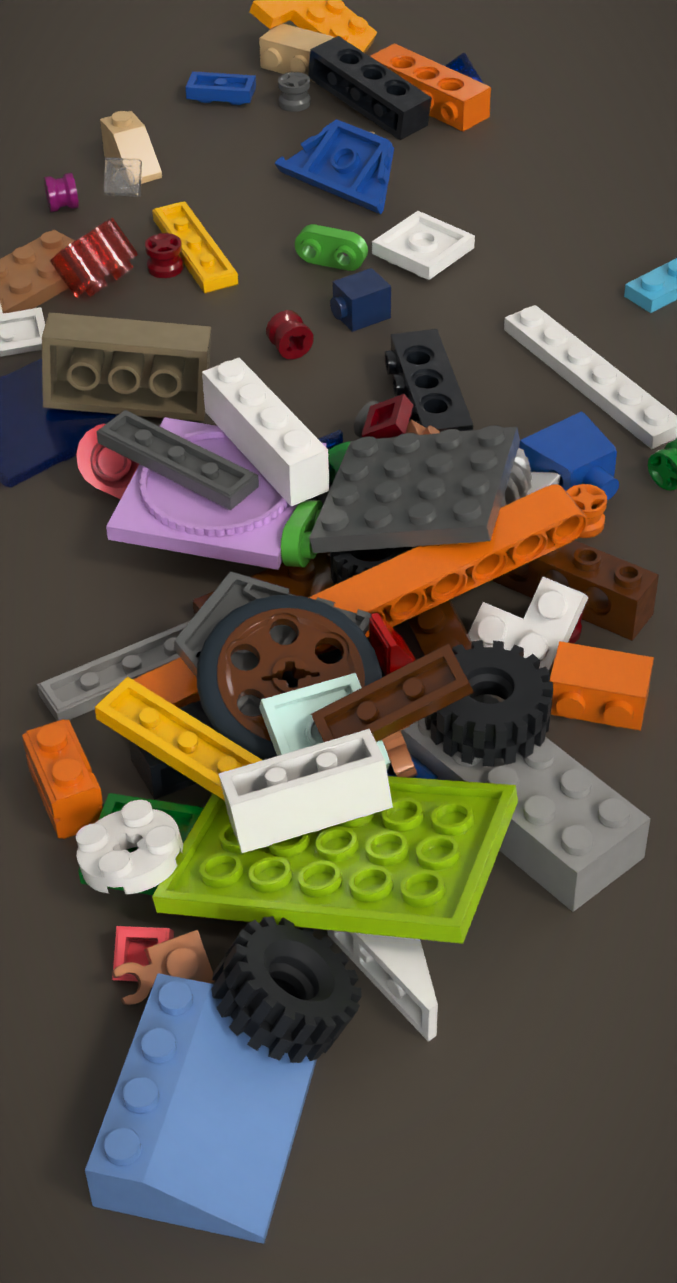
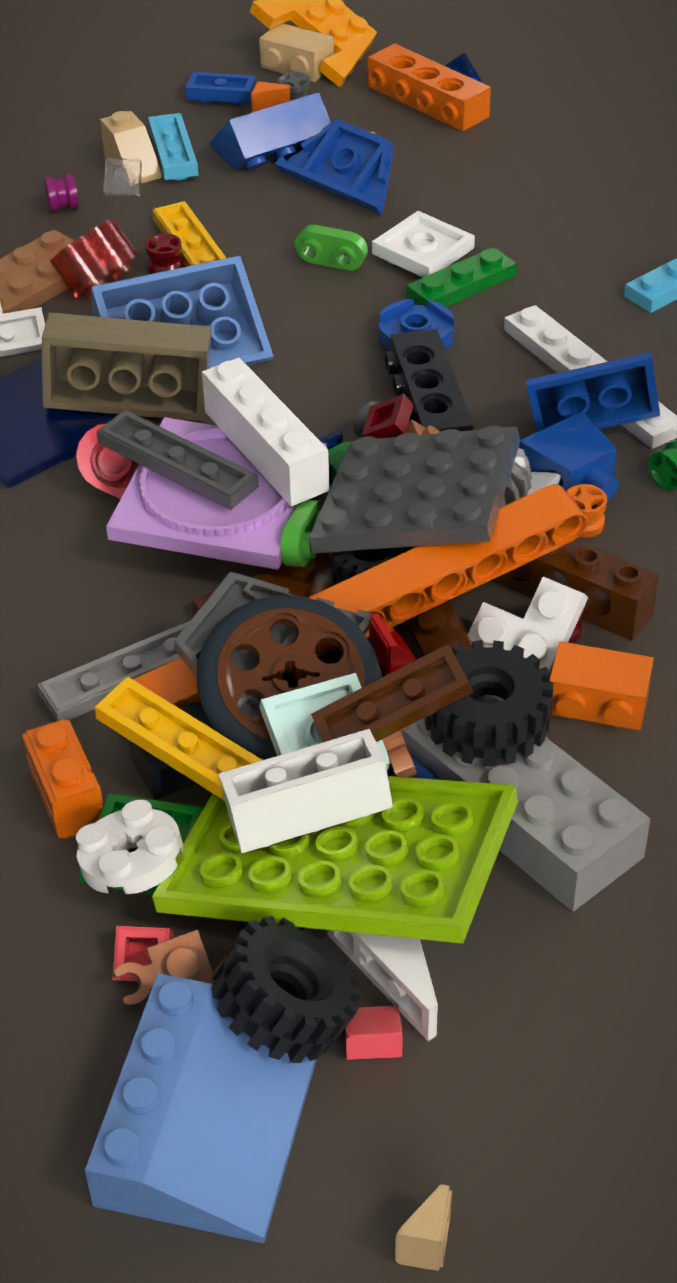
dark red wheel [266,310,314,360] -> none
black brick [308,36,432,140] -> none
dark blue brick [330,268,391,332] -> none
none -> medium blue slope [91,256,274,368]
none -> medium azure plate [148,113,199,181]
none -> slope [210,92,331,170]
none -> orange slope [252,81,291,113]
none -> coral slope [345,1005,403,1060]
none -> blue plate [378,299,454,350]
none -> tan slope [395,1184,452,1271]
none -> green plate [406,247,517,307]
none -> blue slope [525,352,660,432]

